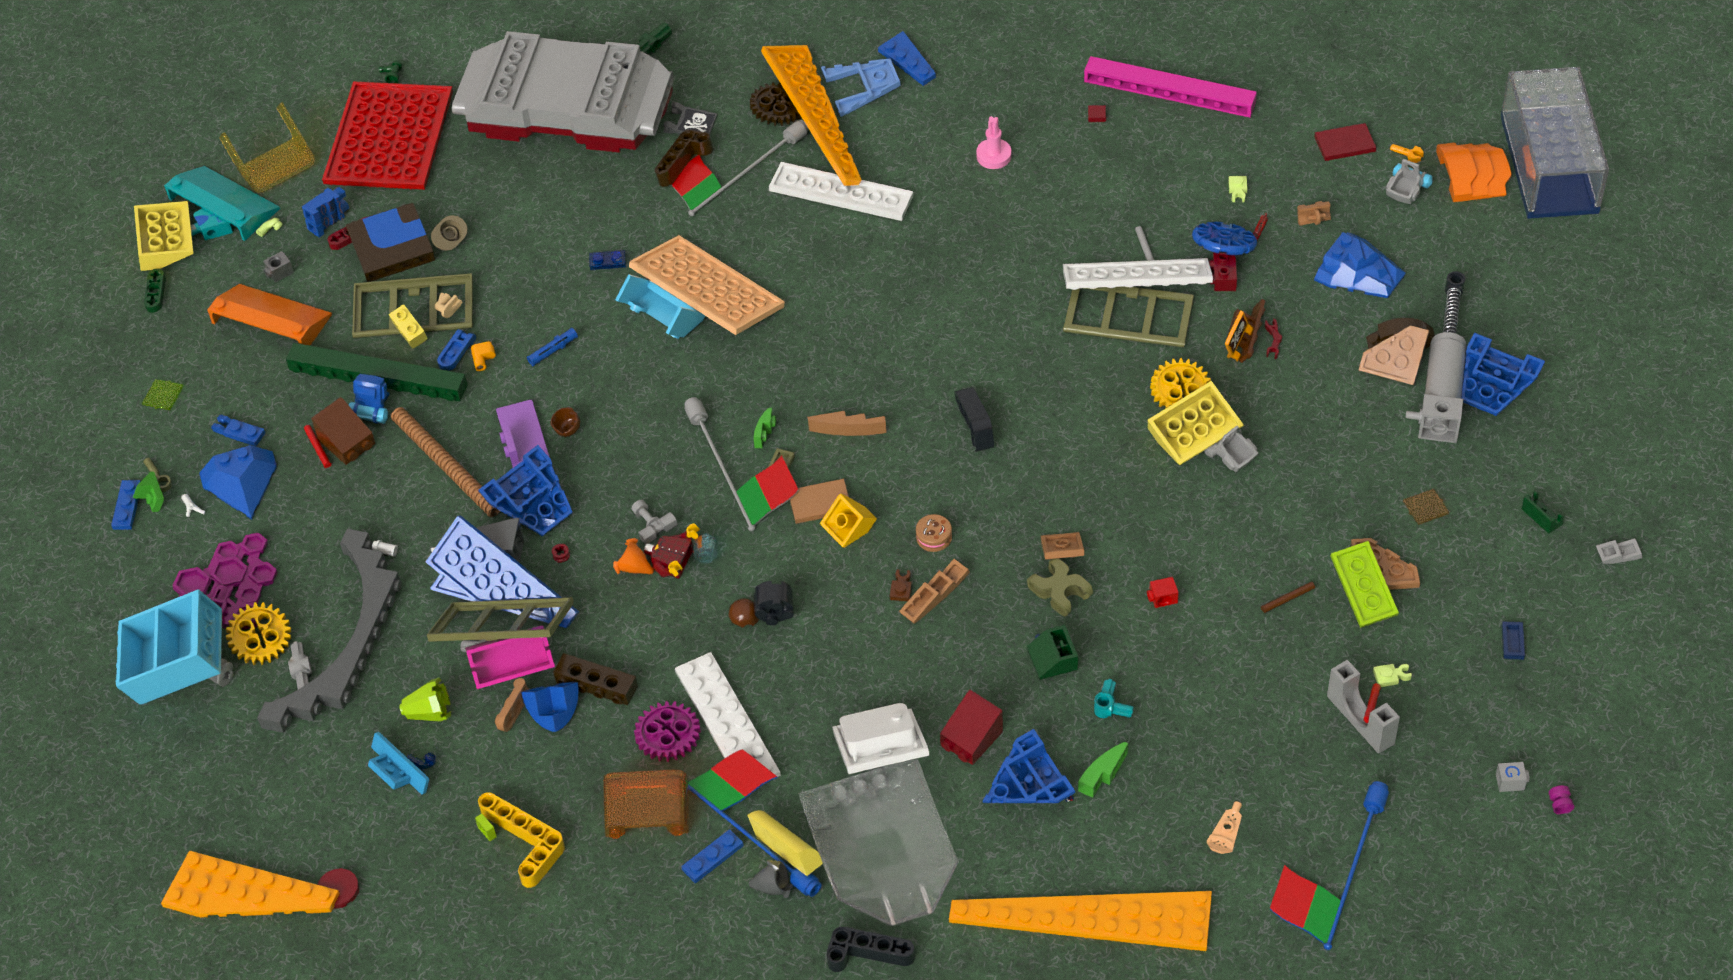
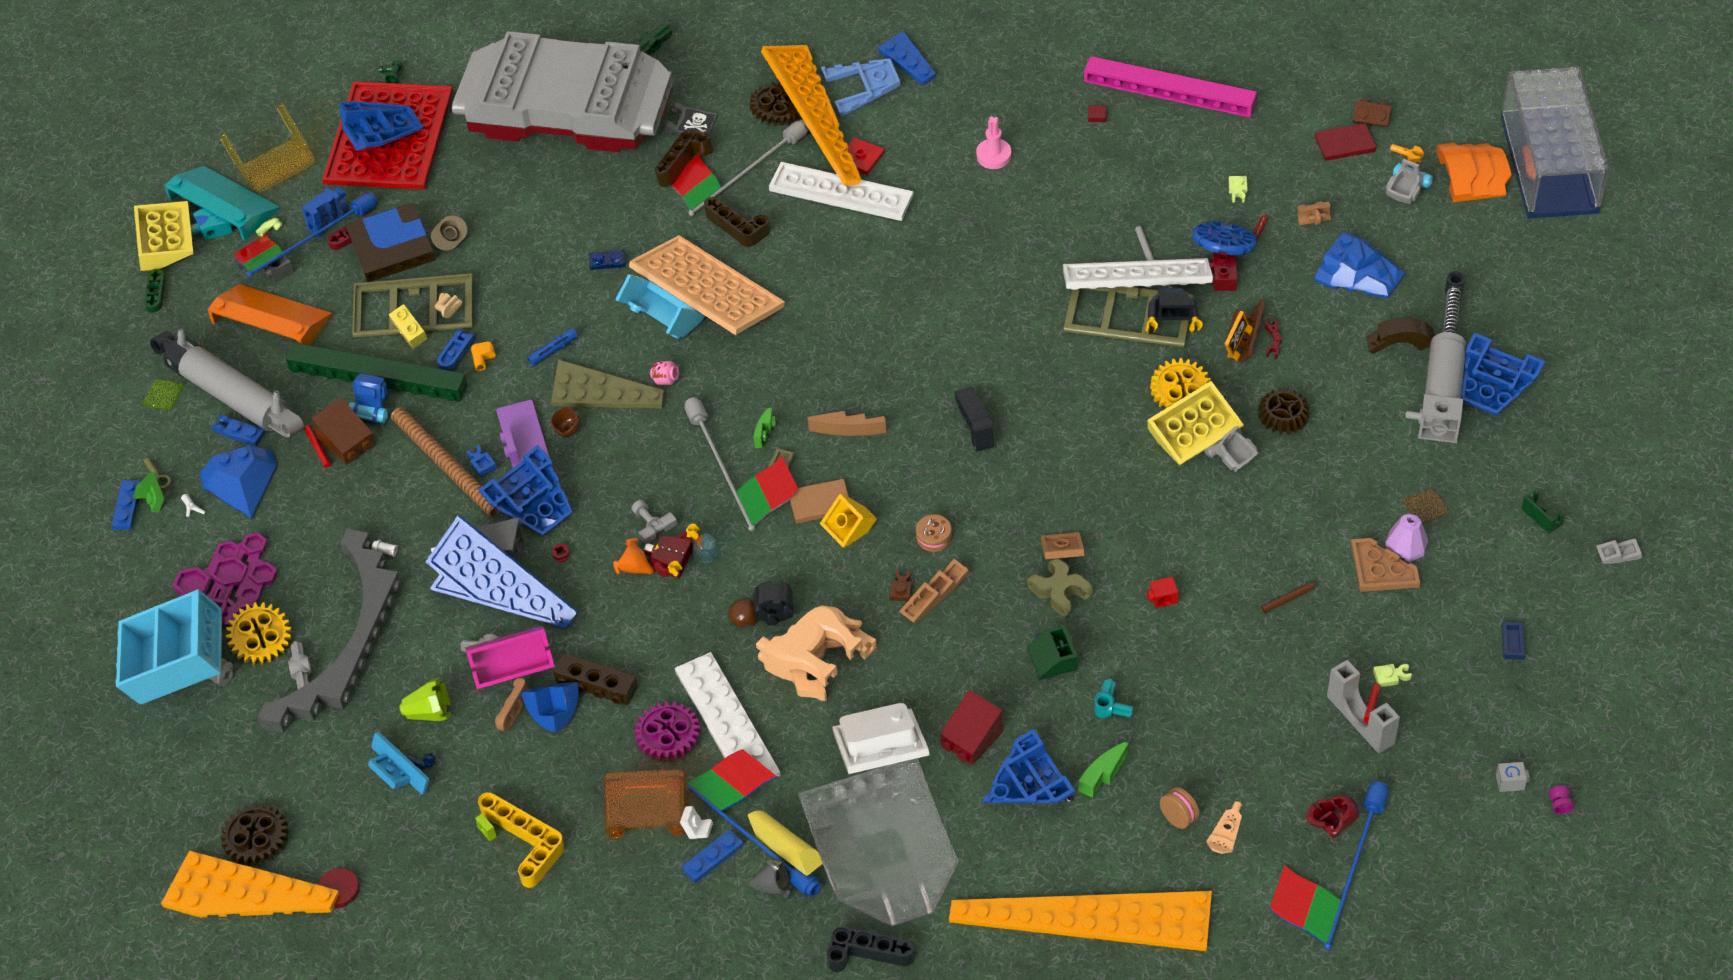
olive door [427,597,574,642] -> none
lime plate [1330,541,1399,628] -> none
plate [1359,326,1429,385] -> none
none -> light grey piece [150,329,304,438]
none -> dark brown gear [220,803,289,866]
none -> flag [234,193,378,278]
none -> blue wedge [339,101,423,151]
none -> blue plate [467,445,497,477]
none -> olive wing [551,360,664,408]
none -> bright pink head [650,361,679,385]
none -> white bracket [680,806,713,839]
none -> dark brown beam [704,197,770,247]
none -> light nougat piece [756,605,877,701]
none -> red plate [847,138,885,175]
none -> black torso [1145,285,1203,333]
none -> medium nougat head [1160,787,1199,829]
none -> dark brown gear [1258,388,1310,435]
none -> dark red head [1306,795,1359,838]
none -> reddish brown bracket [1353,99,1391,127]
none -> lavender cone [1385,514,1428,562]

